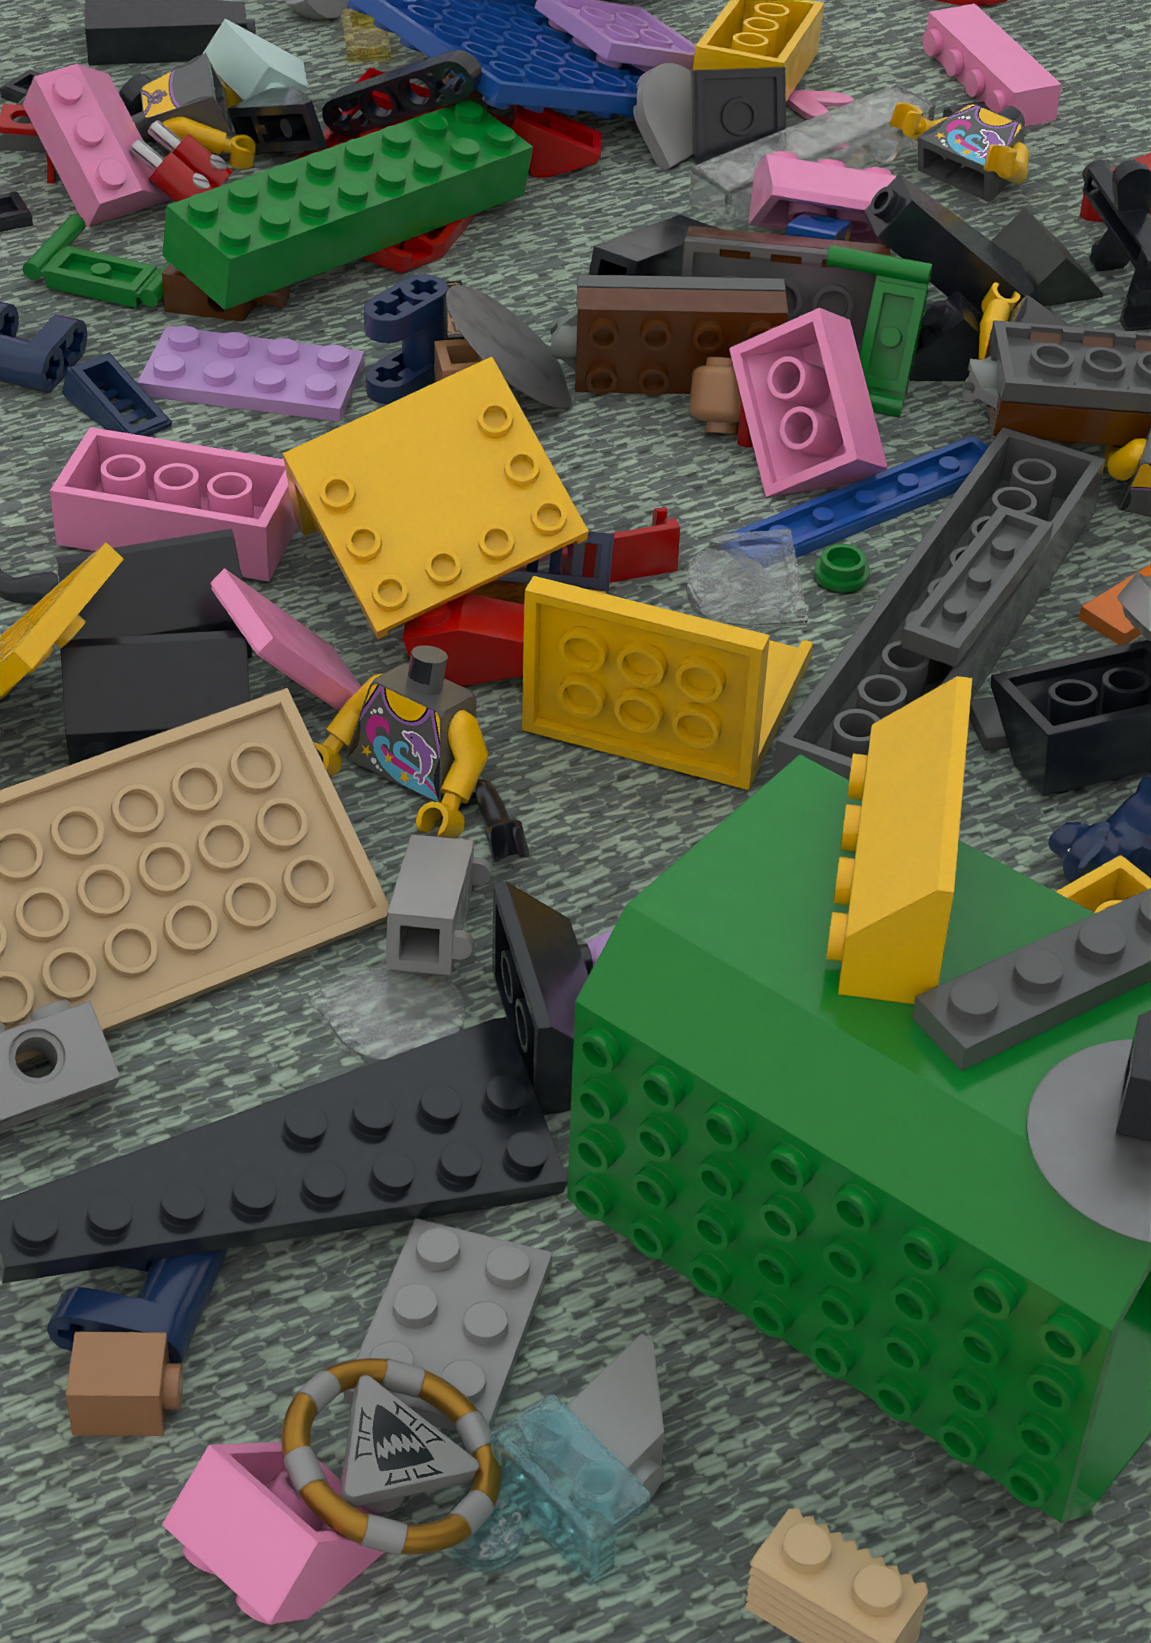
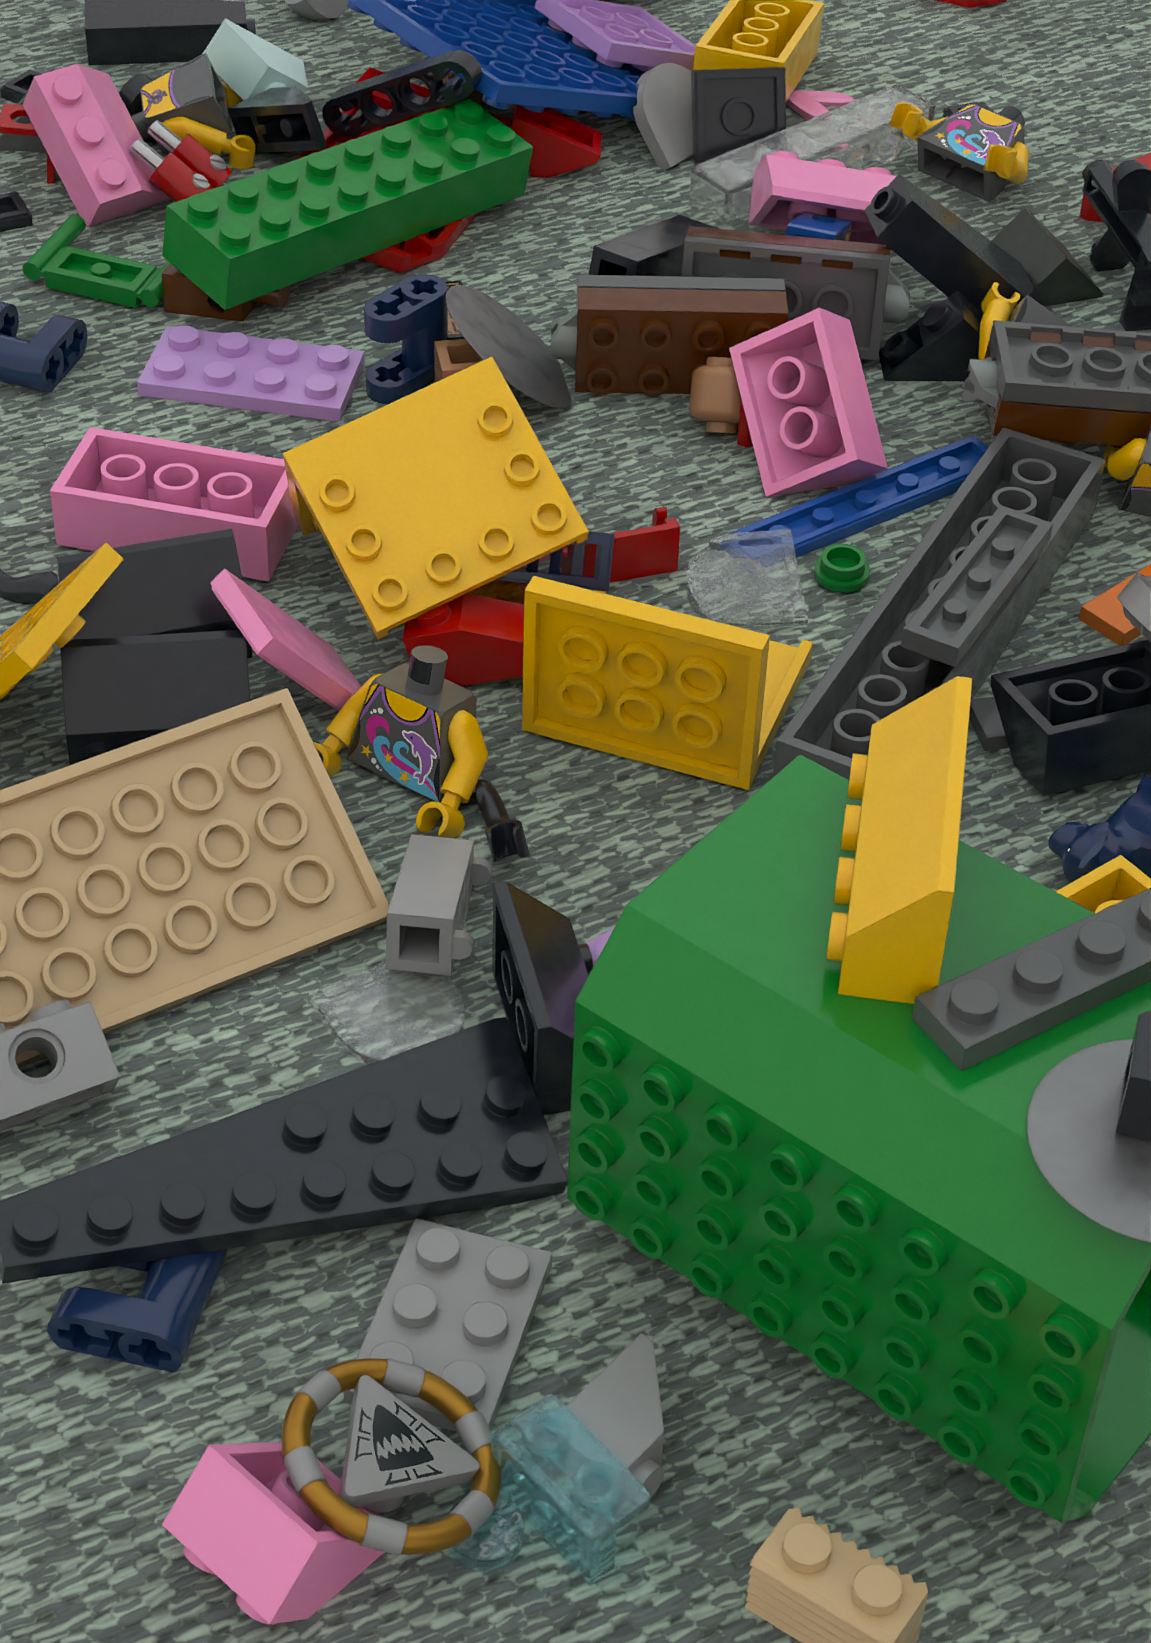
dark blue slope [62,352,172,437] -> none
medium nougat brick [66,1332,183,1436] -> none
clear yellow tile [341,9,391,62] -> none
green plate [826,245,933,418] -> none
bright pink brick [923,4,1061,126] -> none

